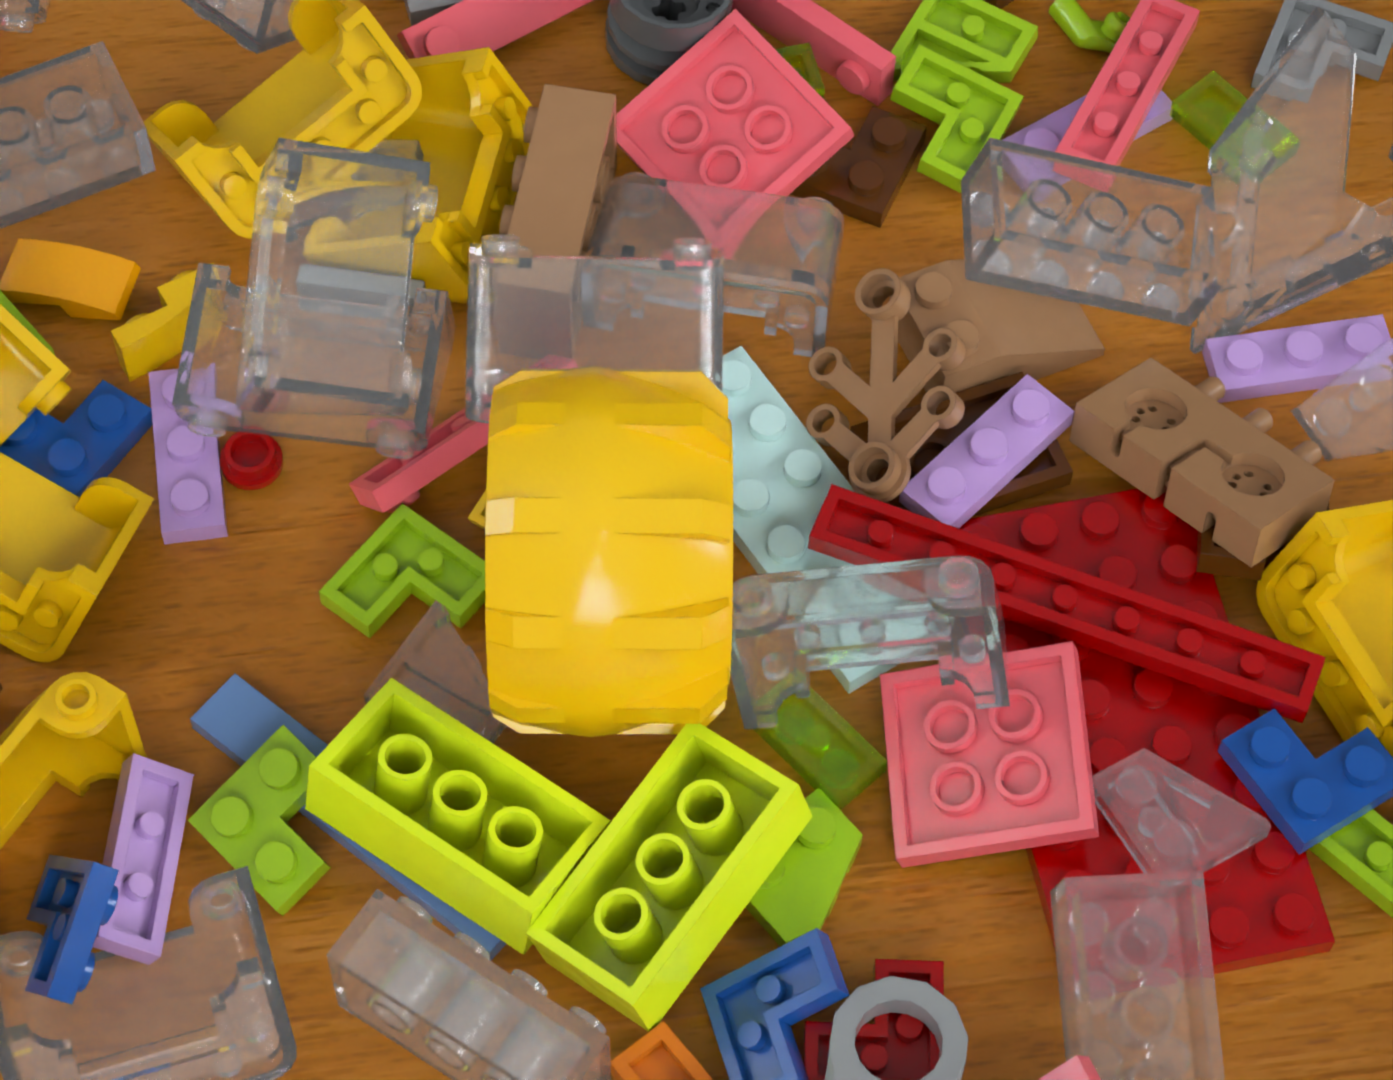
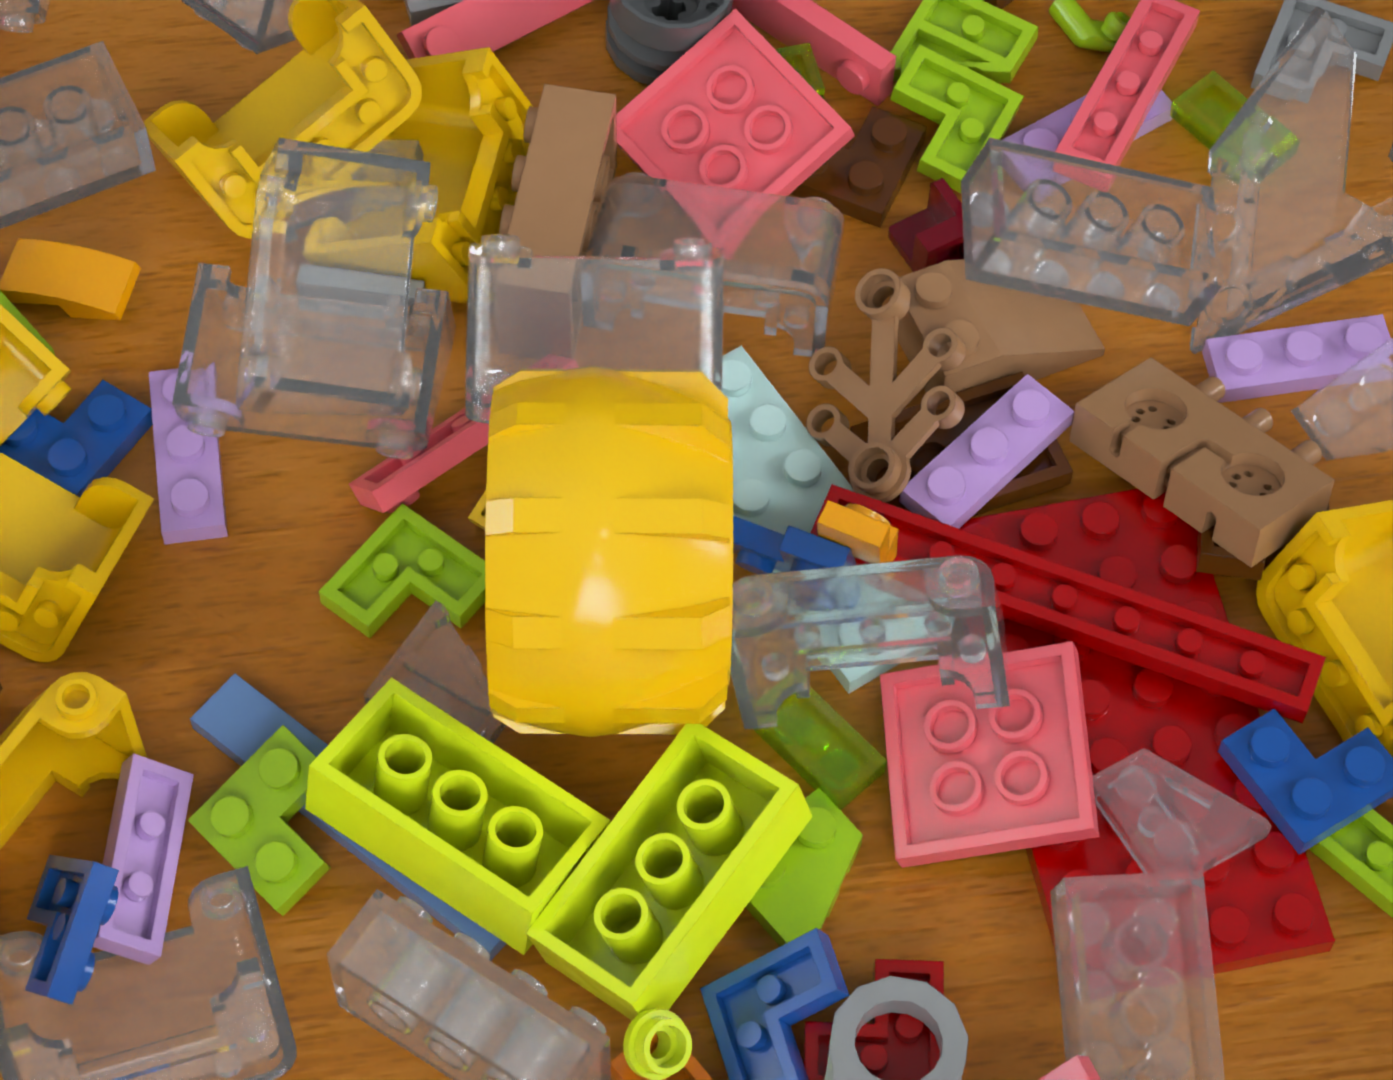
yellow slope [111,263,225,382] -> none
red plate [220,429,284,490] -> none
none -> neon yellow plate [623,1008,692,1080]
none -> blue plate [733,516,860,600]
none -> light orange slope [817,500,899,569]
none -> dark red panel [888,178,980,272]

